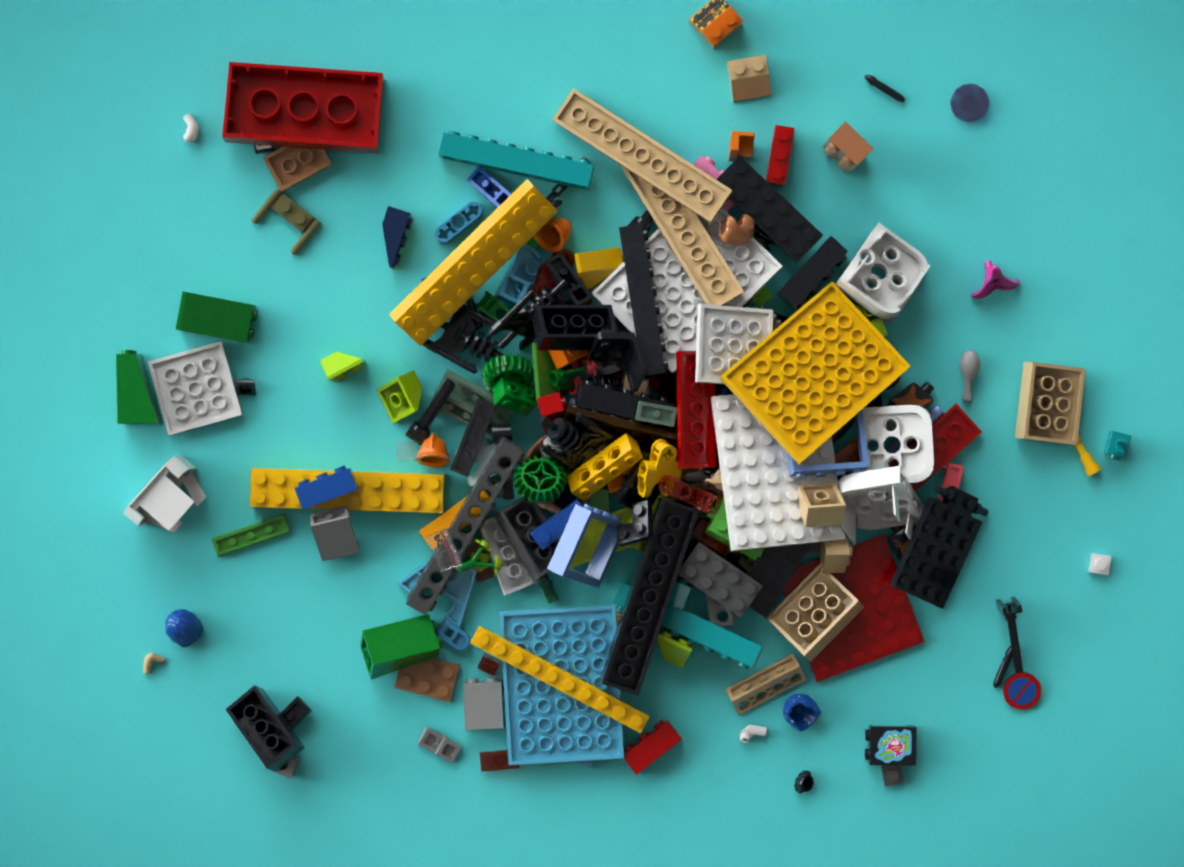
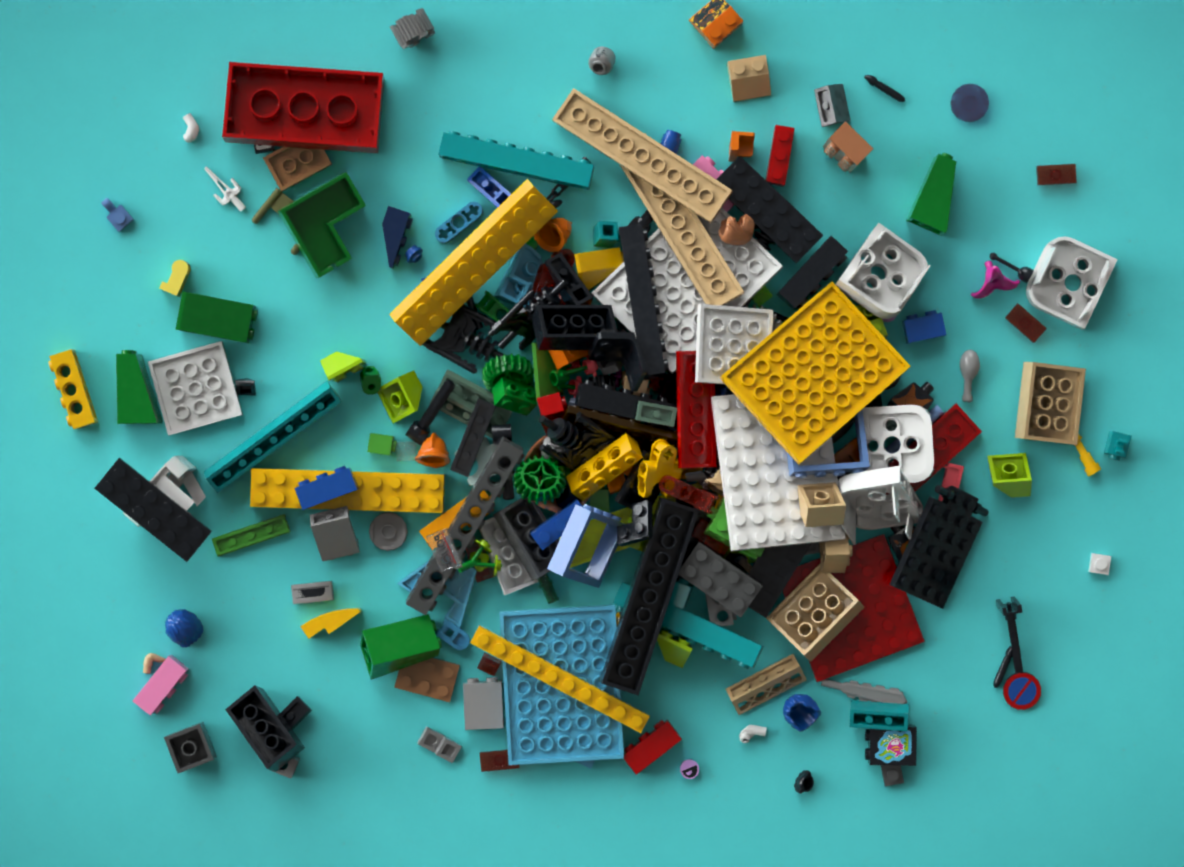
none -> yellow brick [48,349,98,429]
none -> black plate [94,458,212,562]
none -> medium blue plate [101,198,134,232]
none -> bright pink brick [133,655,189,715]
none -> light yellow leg [159,260,191,297]
none -> dark grey brick [164,722,217,773]
none -> white piece [204,167,246,212]
none -> teal brick [204,381,342,493]
none -> green piece [278,172,366,278]
none -> light grey slope [291,581,334,604]
none -> yellow slope [300,608,362,639]
none -> green piece [360,366,381,395]
none -> bright green brick [367,433,397,455]
none -> light grey tile [369,512,408,551]
none -> light grey brick [390,8,435,49]
none -> blue plate [405,245,423,263]
none -> light grey head [588,46,616,75]
none -> teal brick [593,221,621,248]
none -> blue brick [660,130,681,154]
none -> lavender tile [680,759,699,779]
none -> flat silver panel [814,84,850,127]
none -> light grey sword [821,679,908,704]
none -> teal brick [849,700,909,731]
none -> blue brick [902,310,946,344]
none -> green slope [906,153,956,236]
none -> lime slope [987,453,1032,498]
none -> black hinge [990,253,1034,284]
none -> clear red plate [1005,303,1047,343]
none -> white piece [1026,236,1118,330]
none -> clear red plate [1036,164,1077,186]

